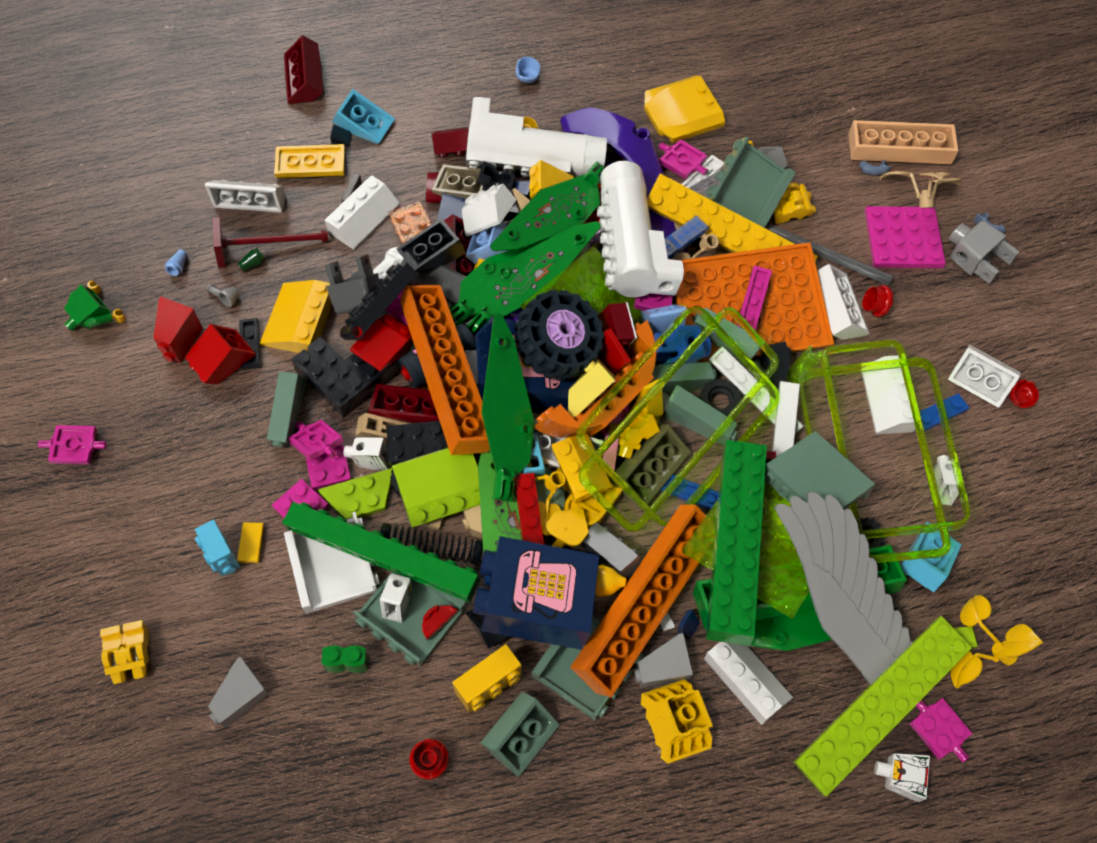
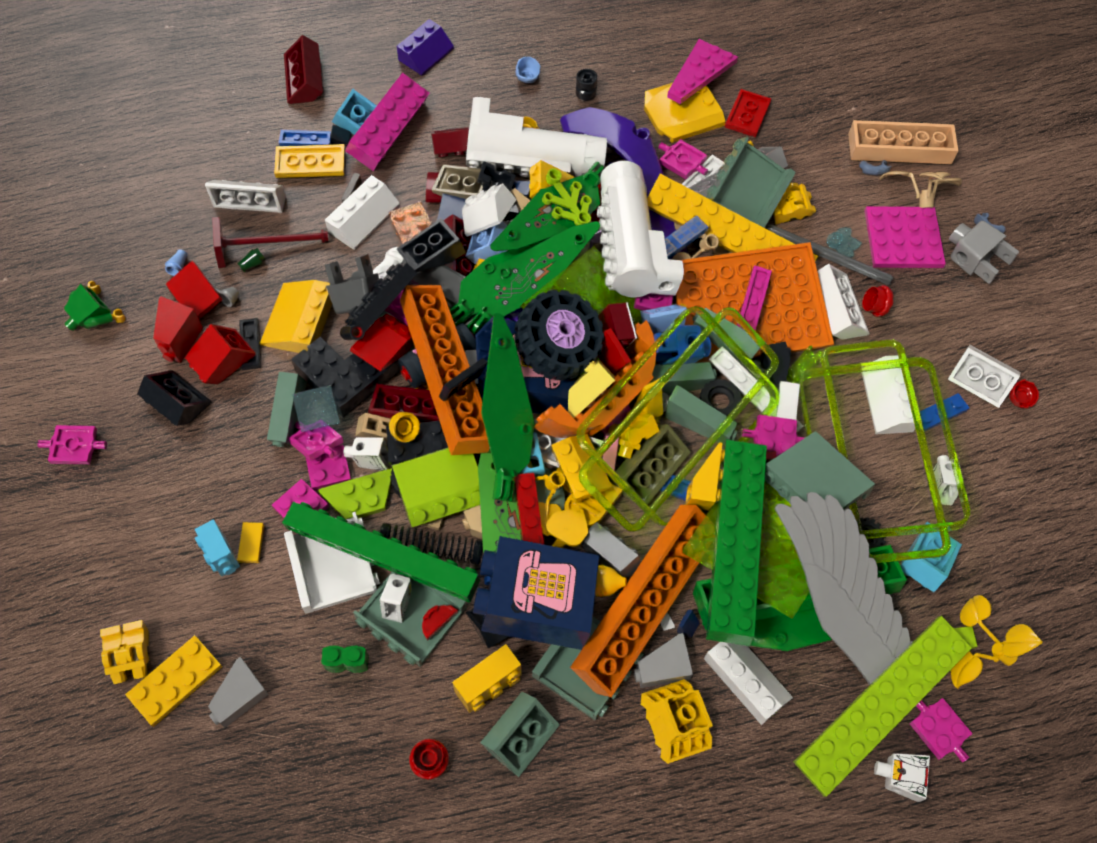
none -> yellow plate [125,635,223,727]
none -> black slope [137,370,211,426]
none -> red tile [166,260,223,319]
none -> plate [279,130,331,146]
none -> clear light blue tile [292,385,340,432]
none -> dark pink brick [345,72,430,171]
none -> yellow helmet [389,412,420,442]
none -> dark purple slope [397,19,454,76]
none -> black tile [439,358,488,401]
none -> lime plant [542,168,592,226]
none -> black wheel [576,68,598,101]
none -> dark pink wing [667,39,738,104]
none -> yellow slope [685,442,725,511]
none -> red tile [725,89,772,138]
none -> dark pink plate [742,415,805,456]
none -> clear light blue plate [826,227,862,257]

